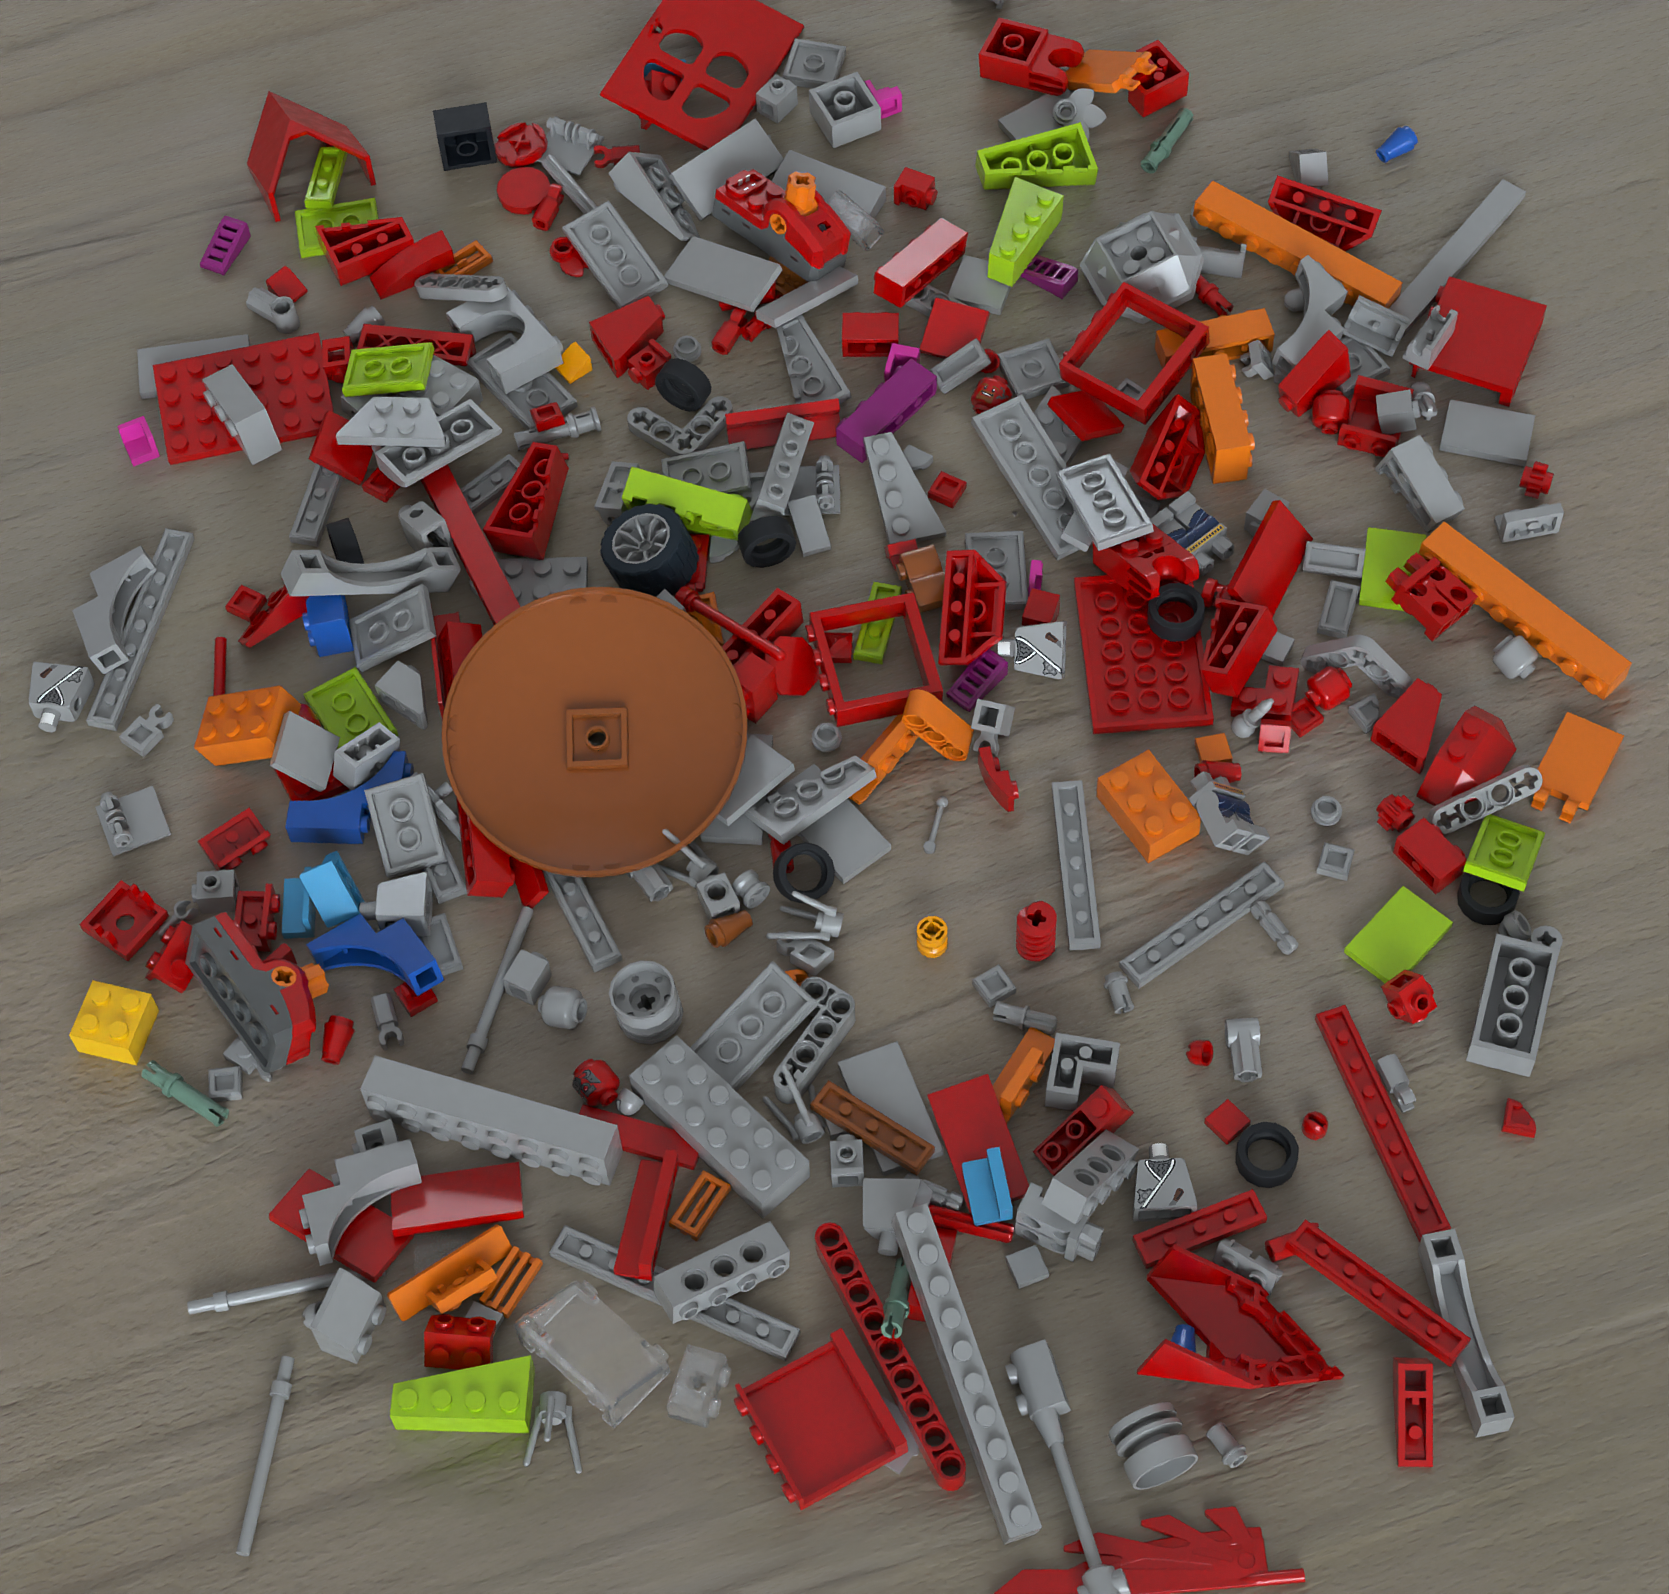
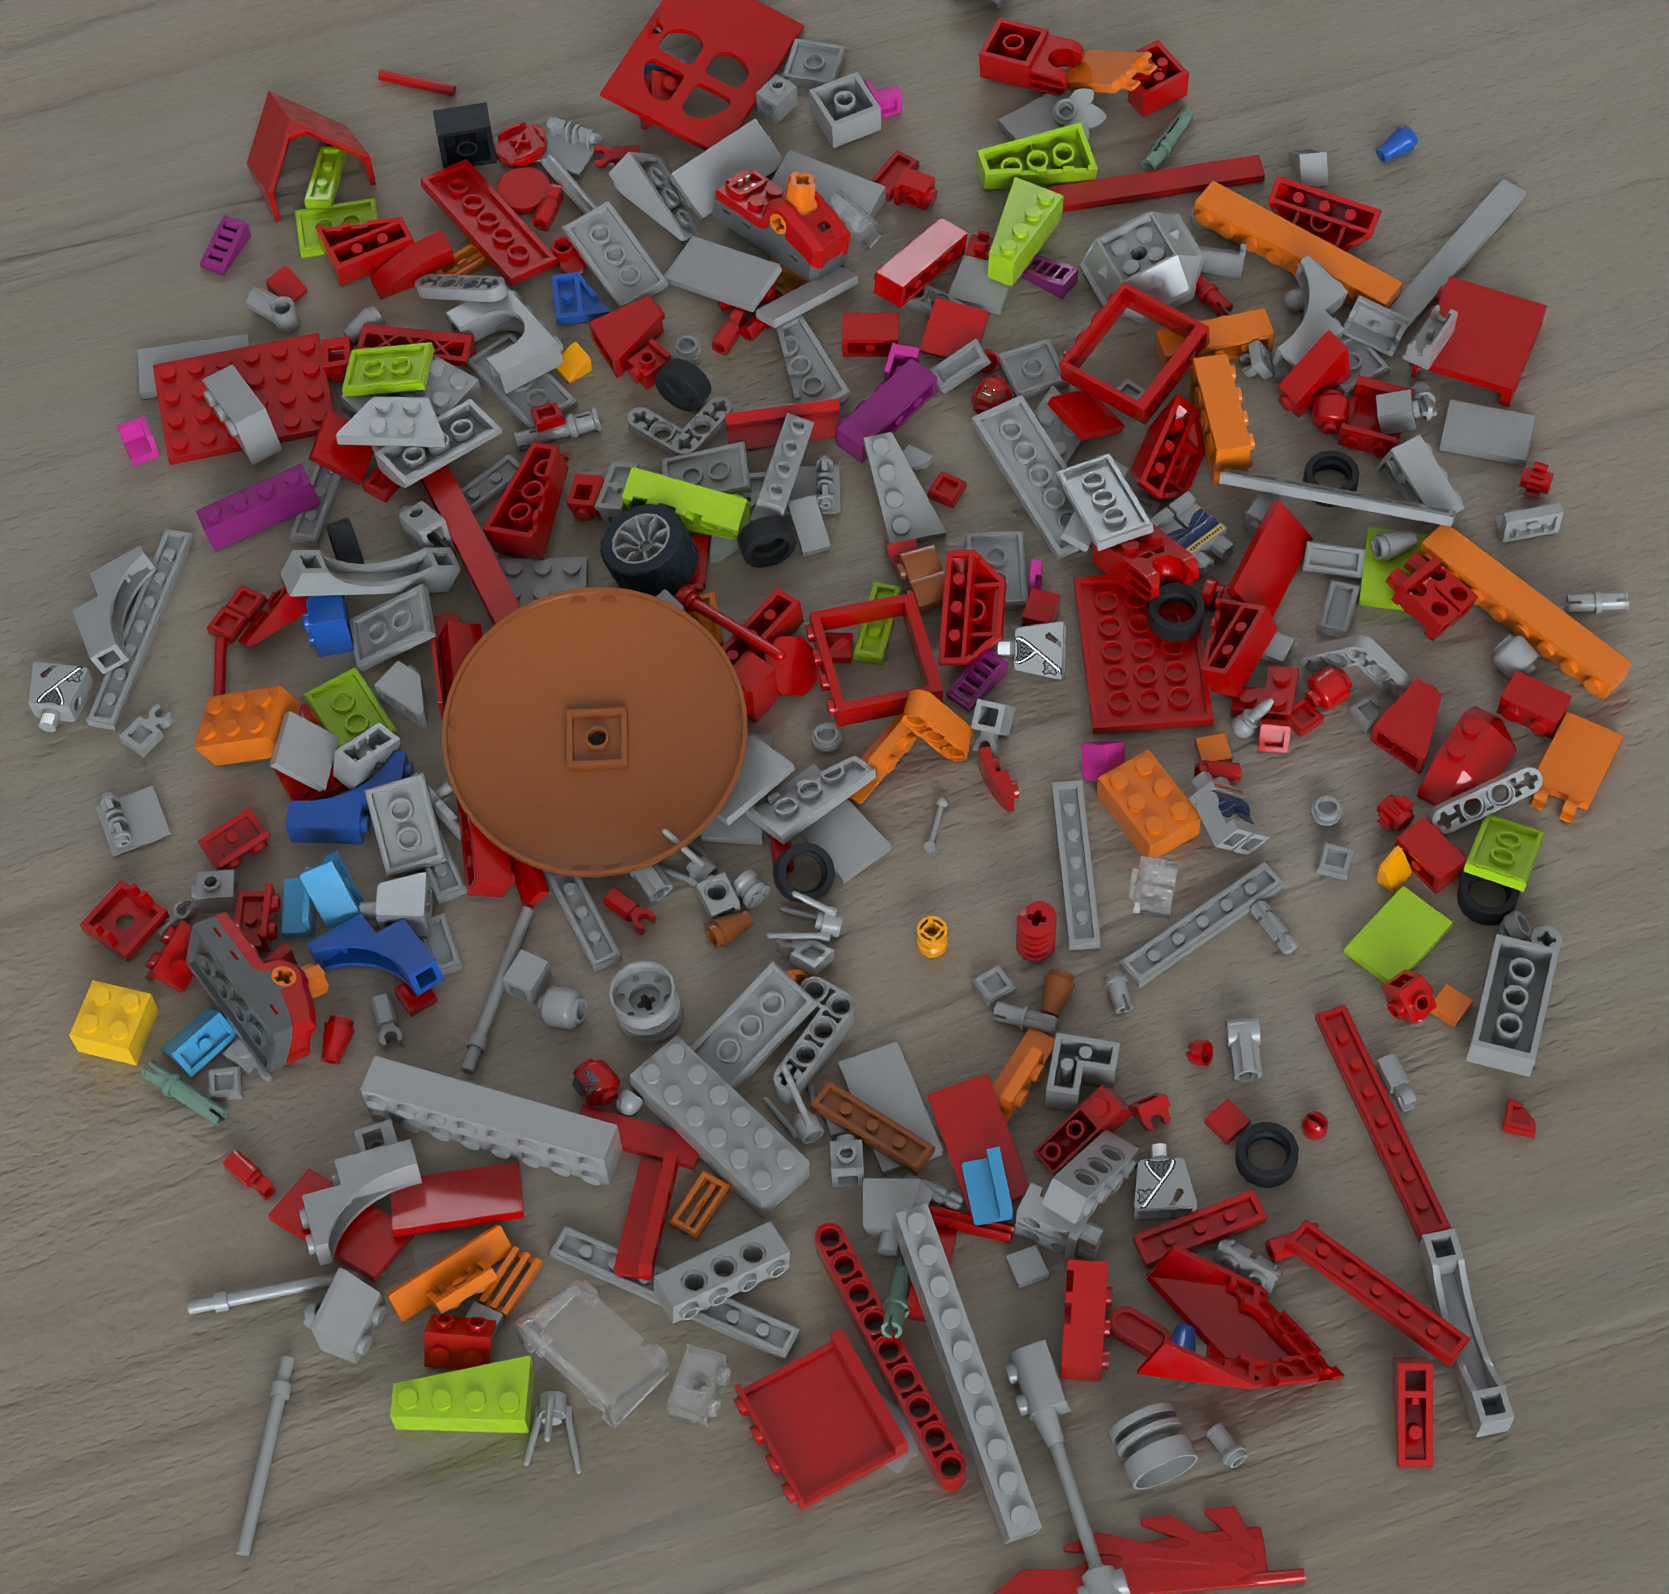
none -> dark azure panel [161,1008,238,1077]
none -> magenta brick [196,463,321,551]
none -> red tile [207,606,249,644]
none -> red bar [223,1150,276,1200]
none -> red bar [378,70,456,96]
none -> red plate [421,159,557,287]
none -> blue wing [551,272,610,325]
none -> red brick [566,474,605,521]
none -> red bar [603,887,656,935]
none -> red tile [870,150,919,202]
none -> red tile [965,230,994,261]
none -> dark orange cone [1041,969,1075,1018]
none -> red tile [1046,155,1265,212]
none -> red wedge [1060,1259,1113,1382]
none -> dark pink panel [1081,740,1125,781]
none -> red tile [1110,1306,1172,1358]
none -> clear brick [1128,856,1179,919]
none -> red tile [1128,1092,1171,1131]
none -> light grey tile [1219,468,1456,527]
none -> black tyre [1303,450,1360,507]
none -> light grey cone [1370,530,1417,561]
none -> light orange slope [1376,846,1412,893]
none -> orange tile [1430,983,1474,1028]
none -> red brick [1496,670,1572,739]
none -> light grey pin [1566,590,1629,614]

